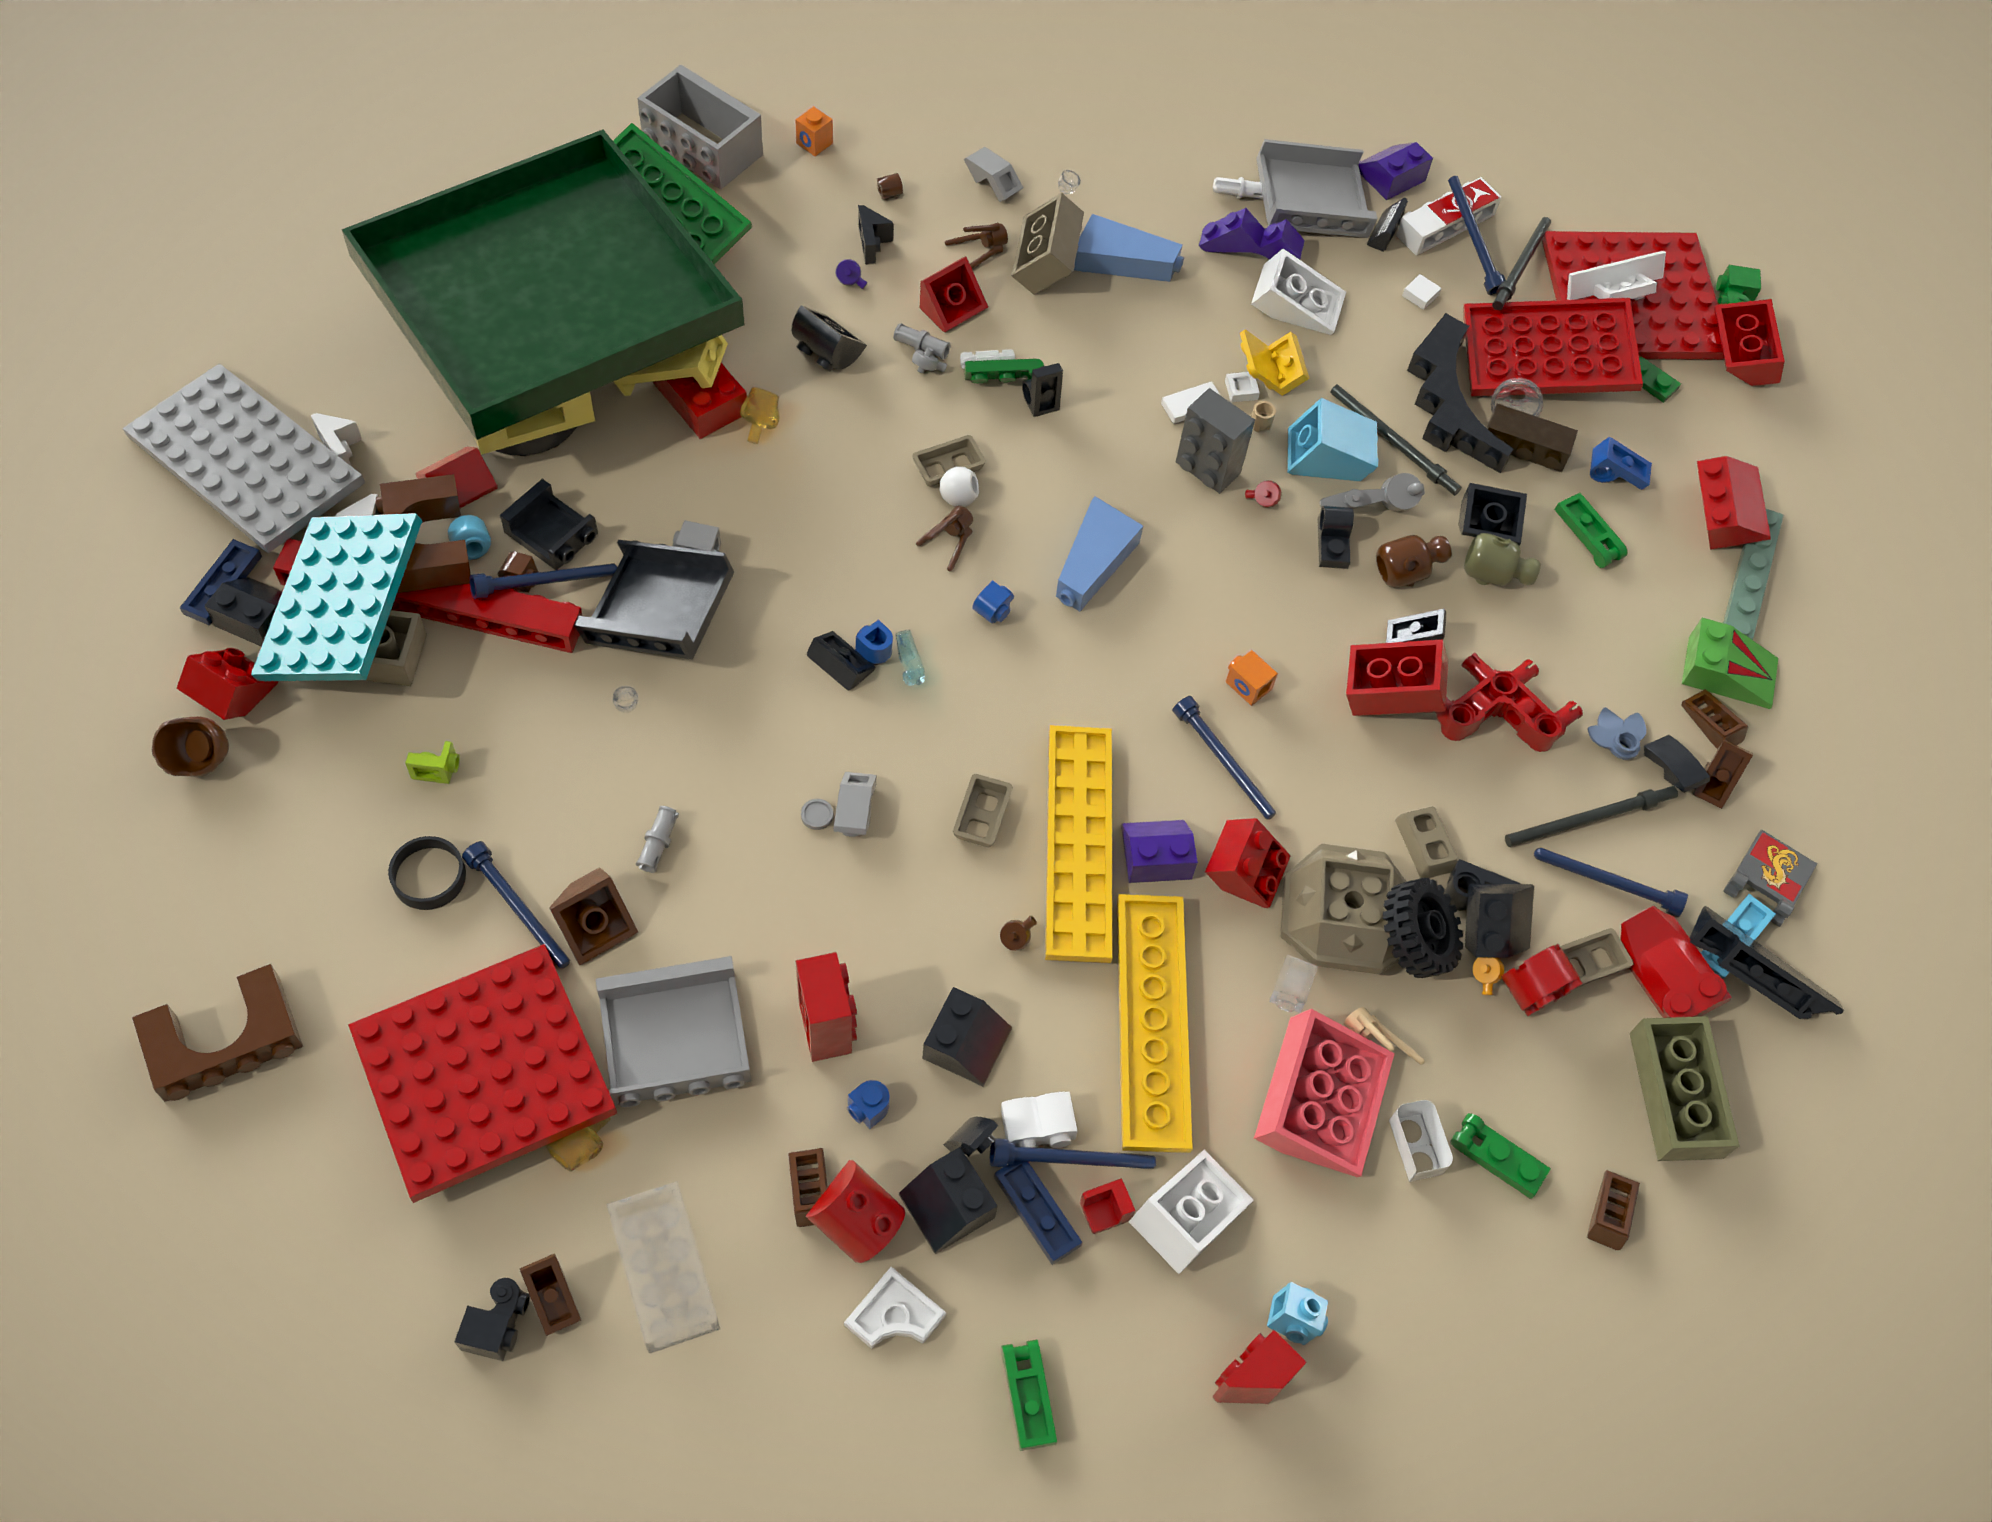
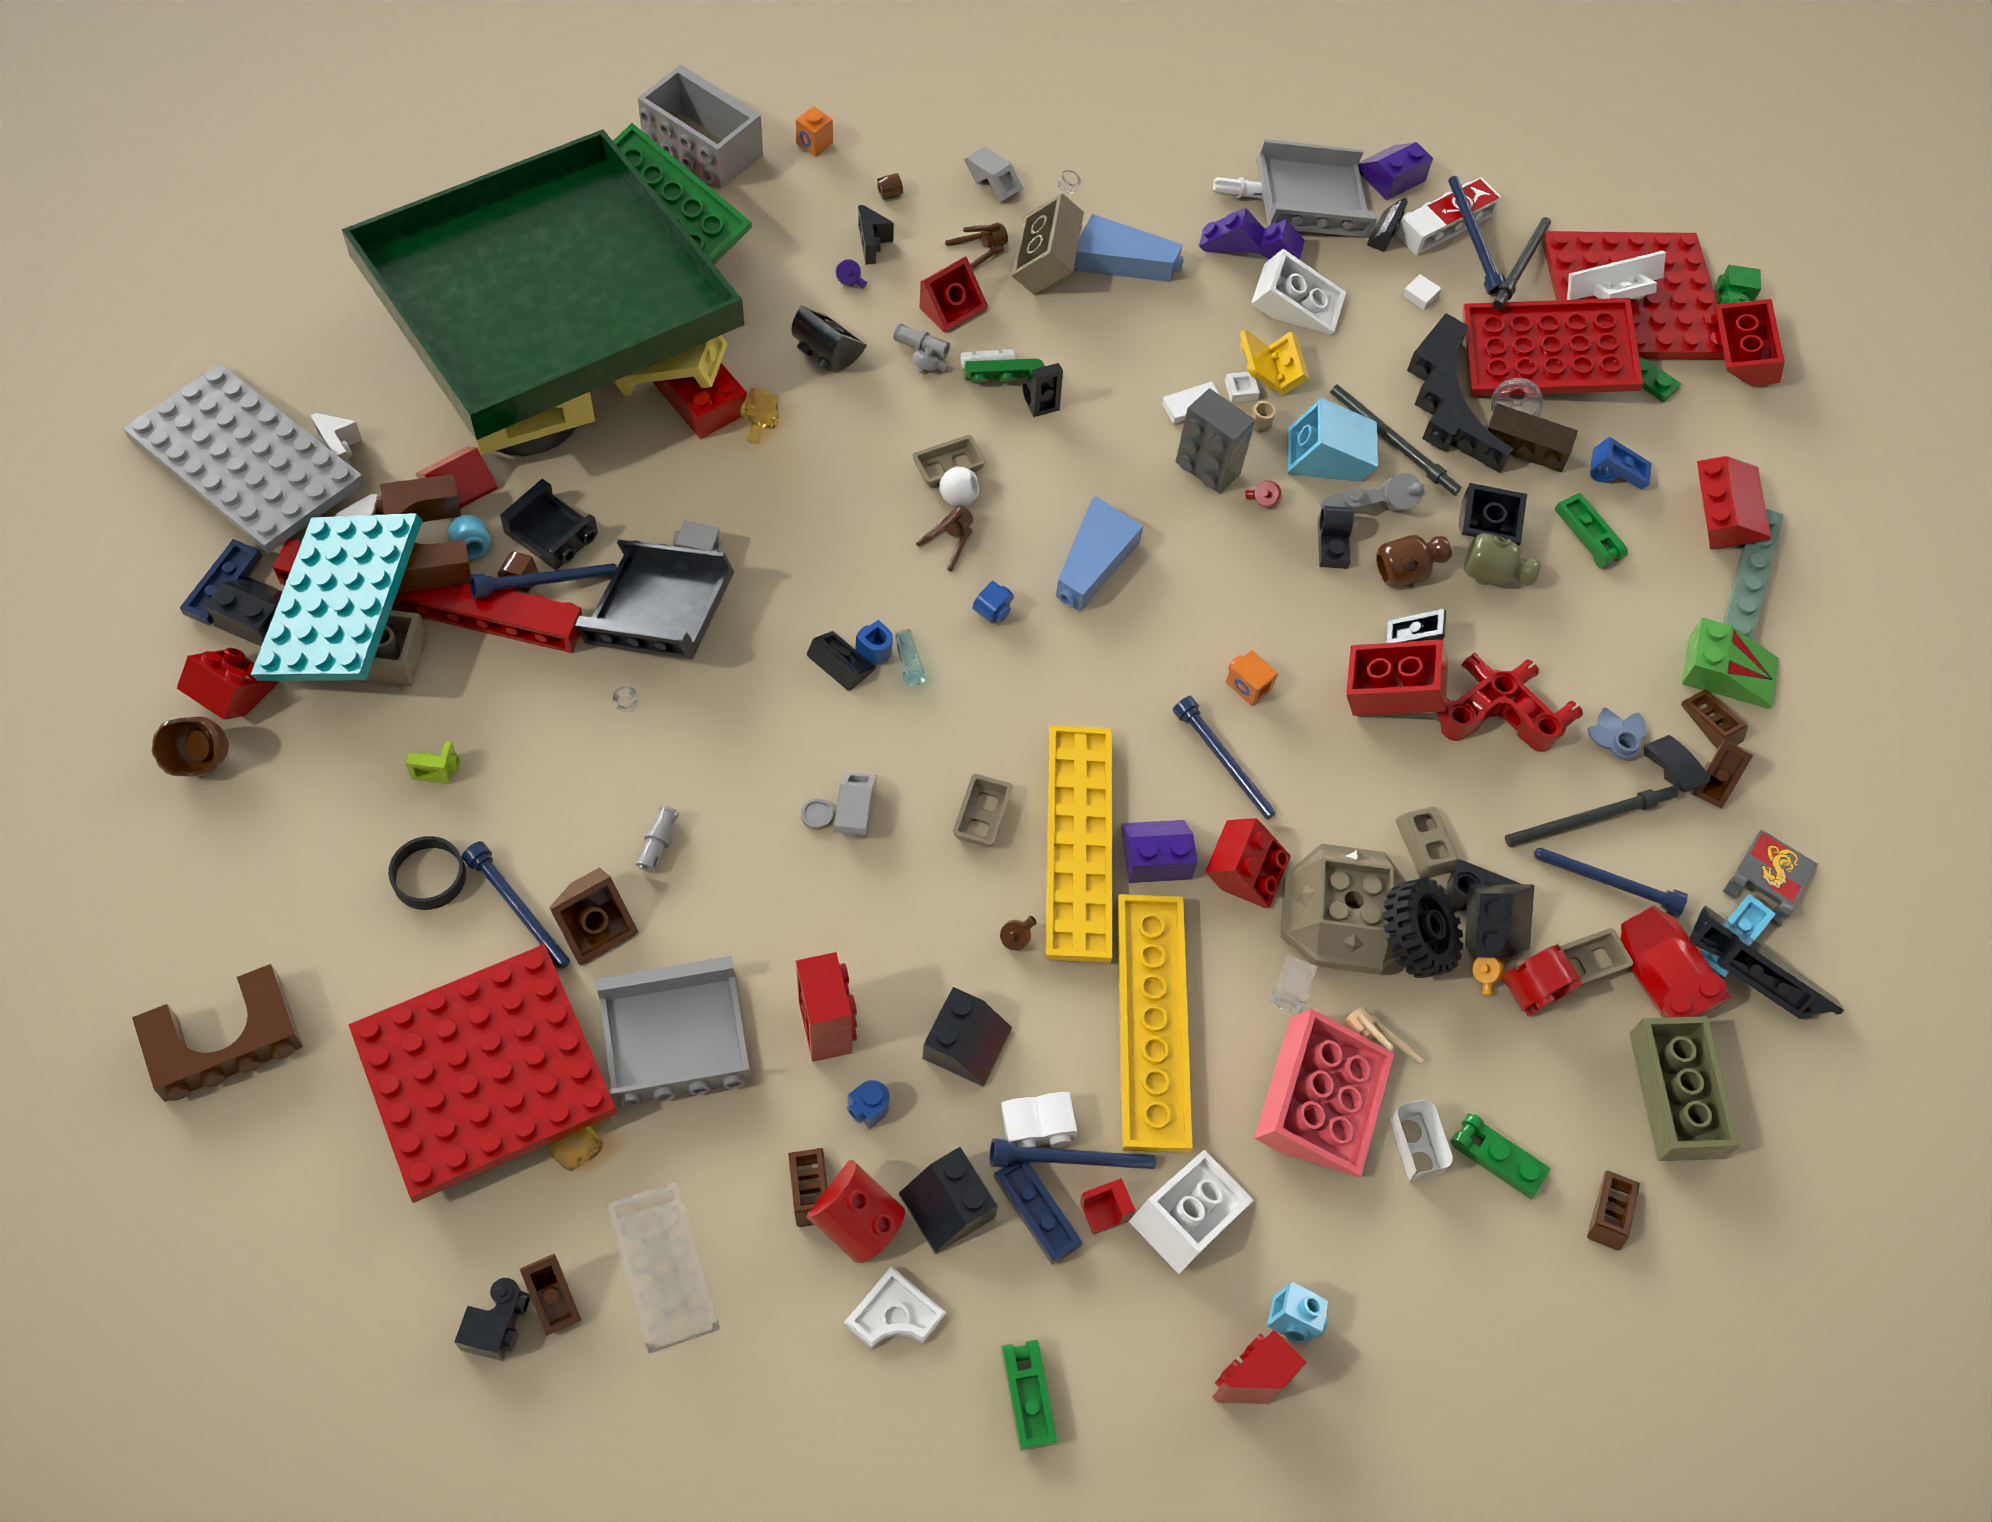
black slope [943,1116,999,1157] -> none

